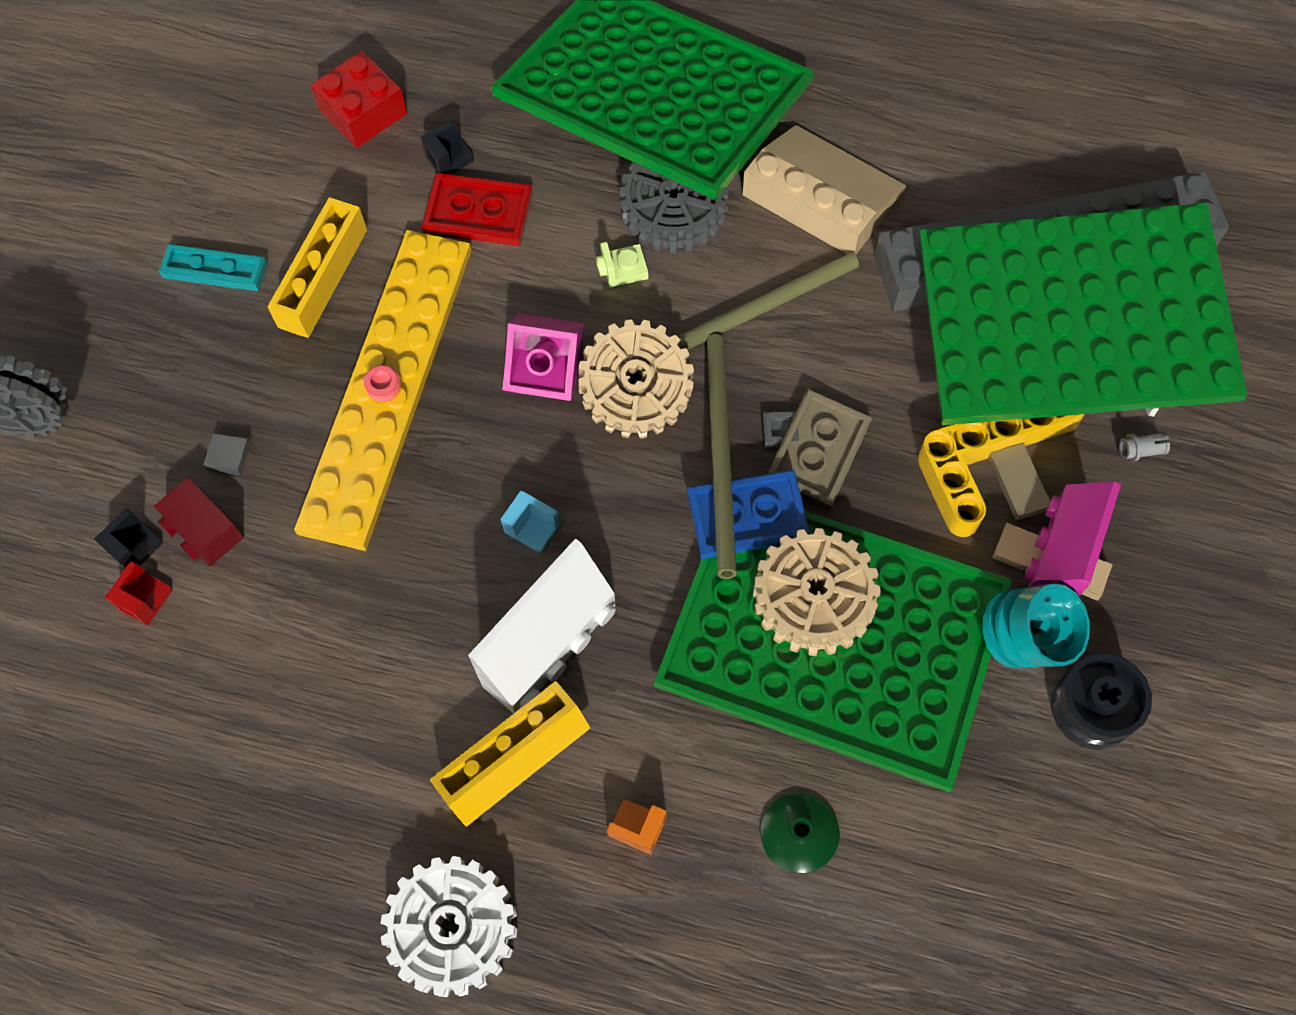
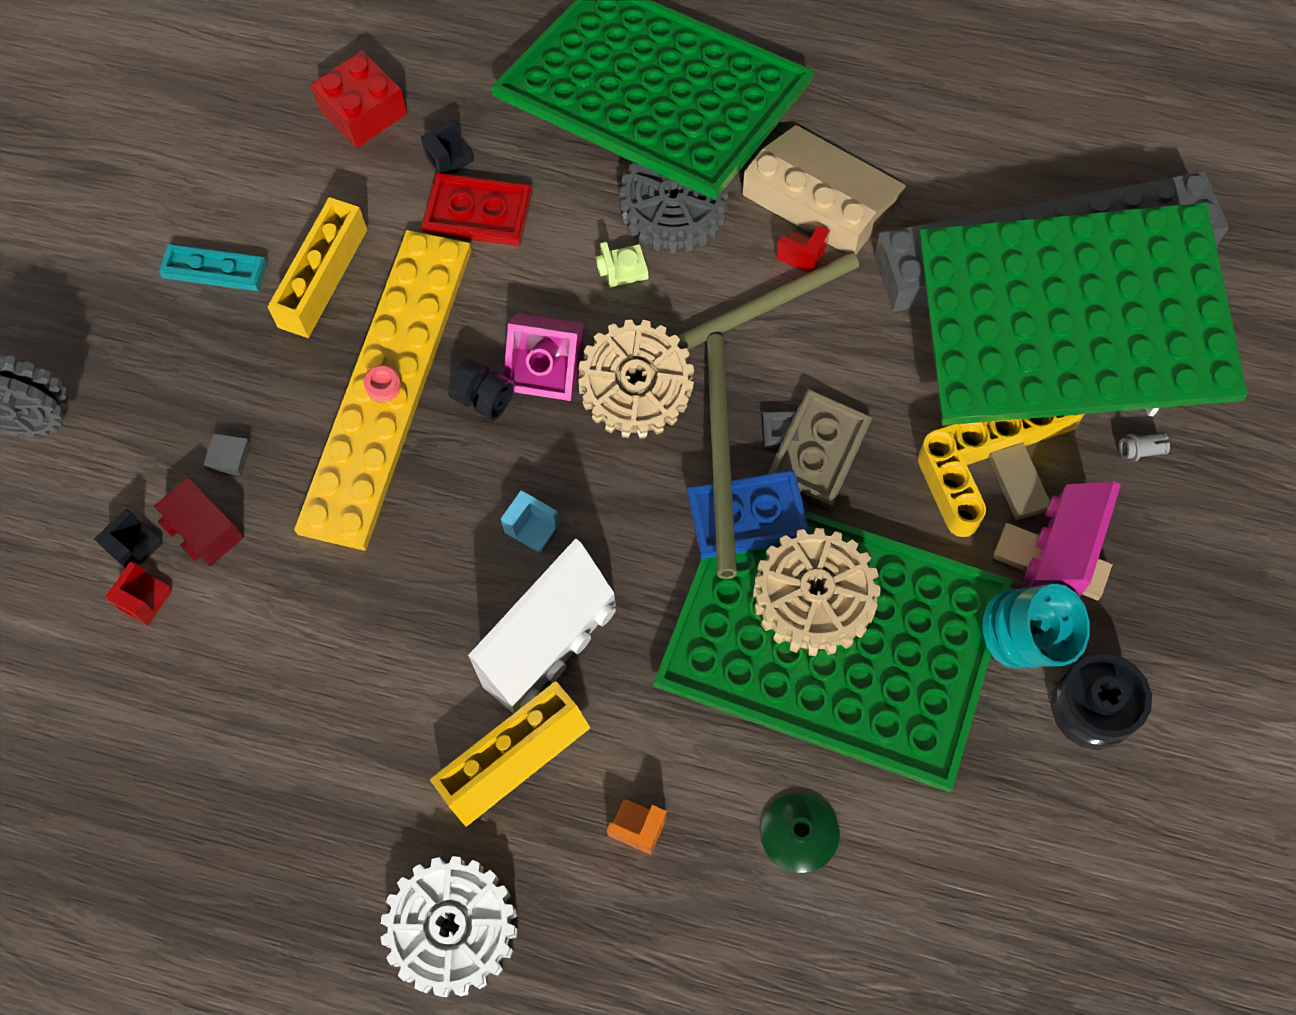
none -> black wheel [448,358,515,421]
none -> red panel [776,225,830,273]

